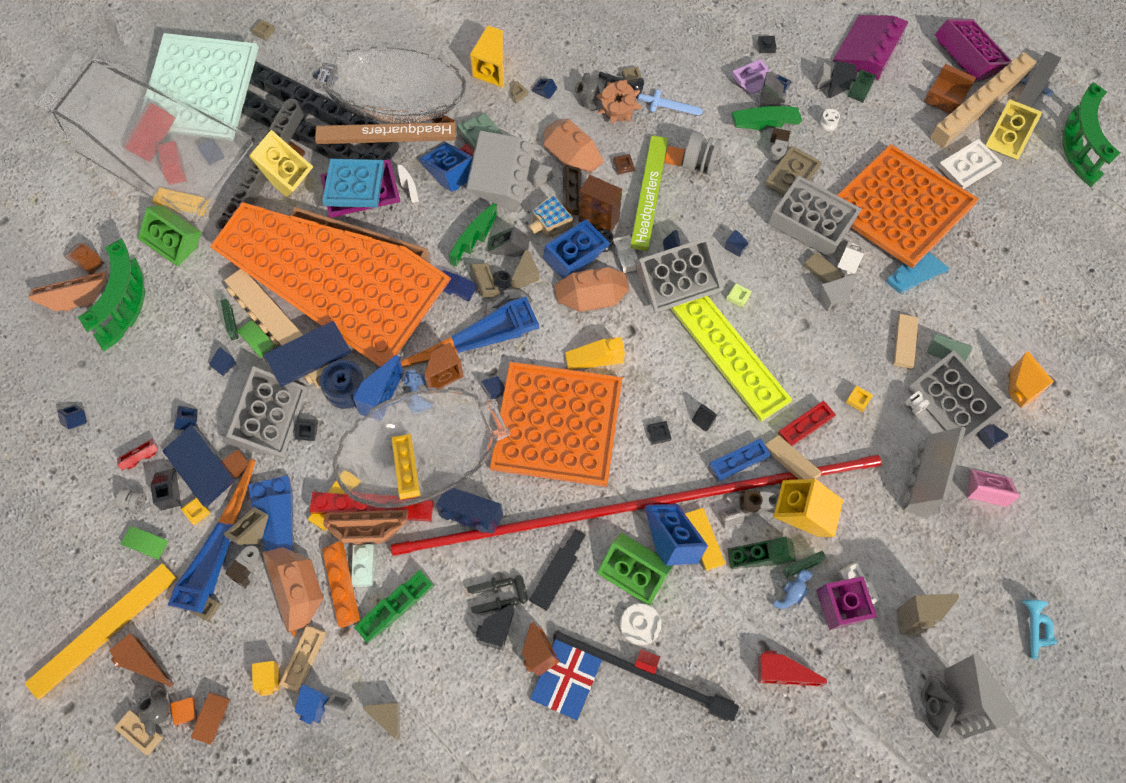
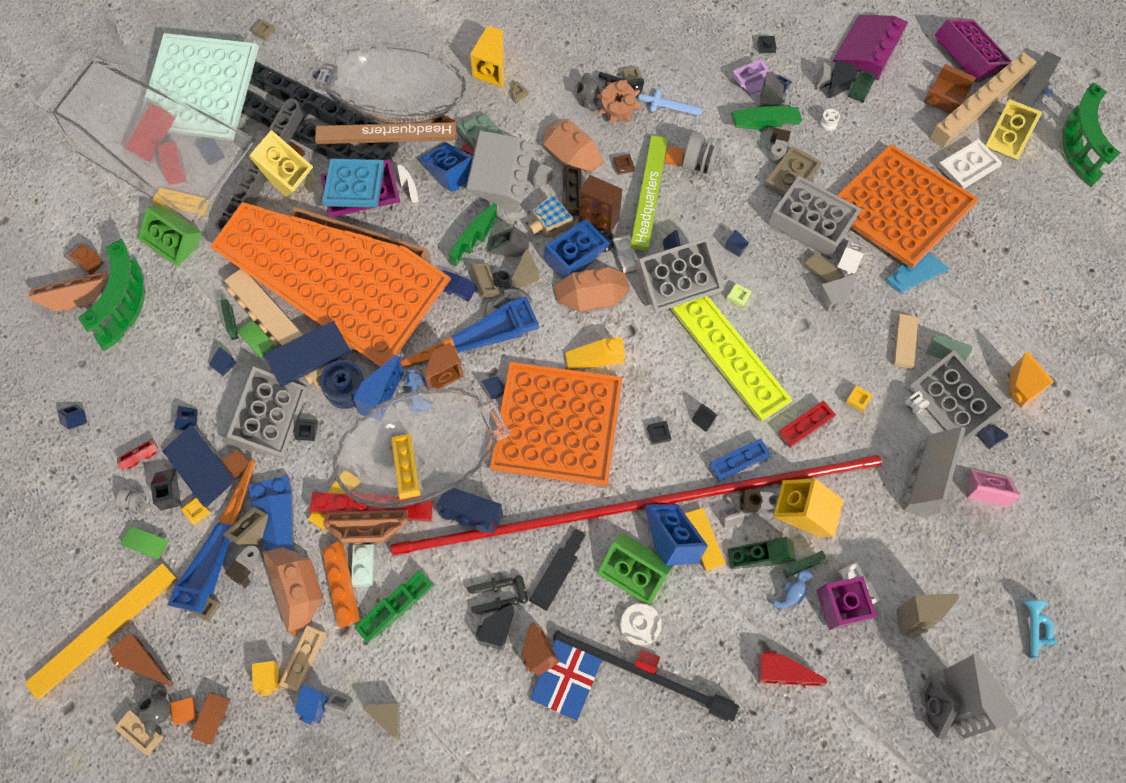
dark blue slope [532,78,557,99] -> none
tan tile [765,435,821,480] -> none

